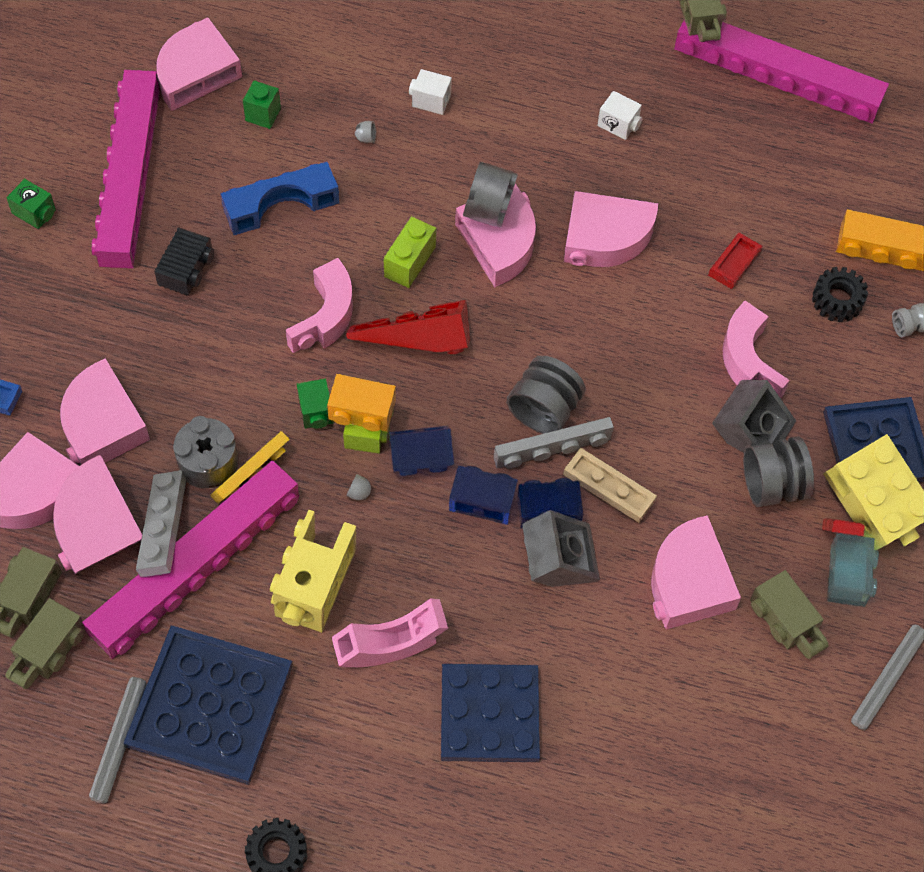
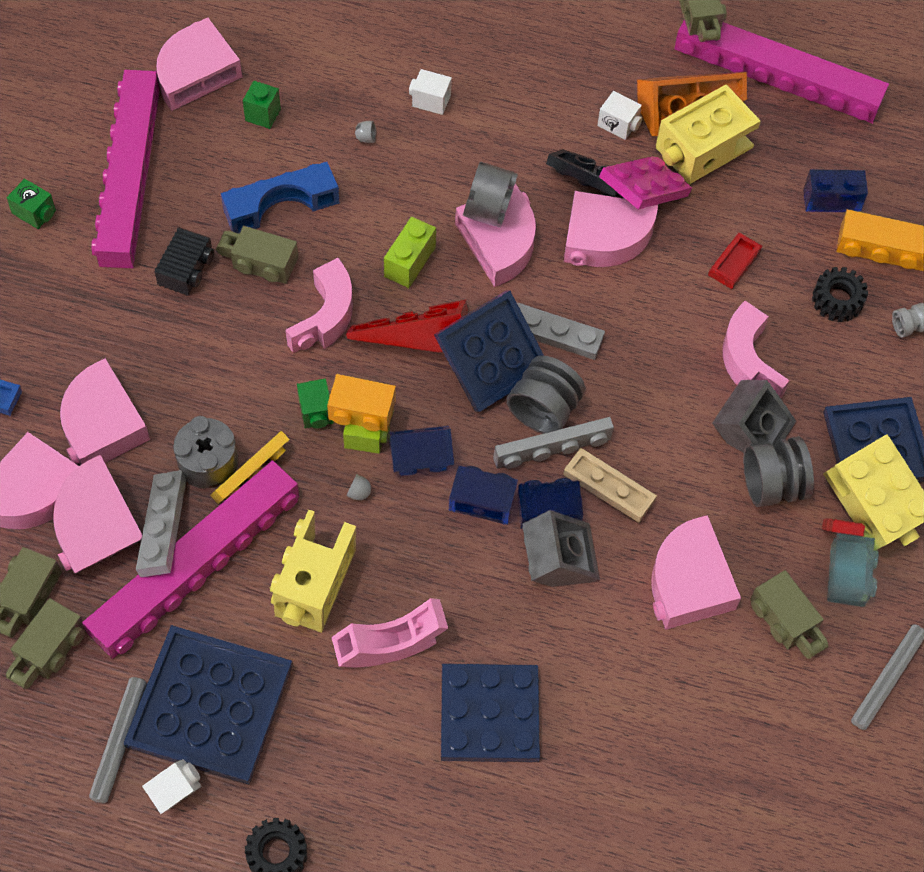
none -> white brick [142,759,202,814]
none -> olive brick [216,226,298,284]
none -> dark blue plate [434,290,544,412]
none -> light grey plate [517,302,605,360]
none -> black wing [546,149,620,197]
none -> dark pink plate [599,156,692,210]
none -> orange wedge [637,72,747,136]
none -> light yellow torso [656,85,761,185]
none -> clear blue brick [803,169,868,212]

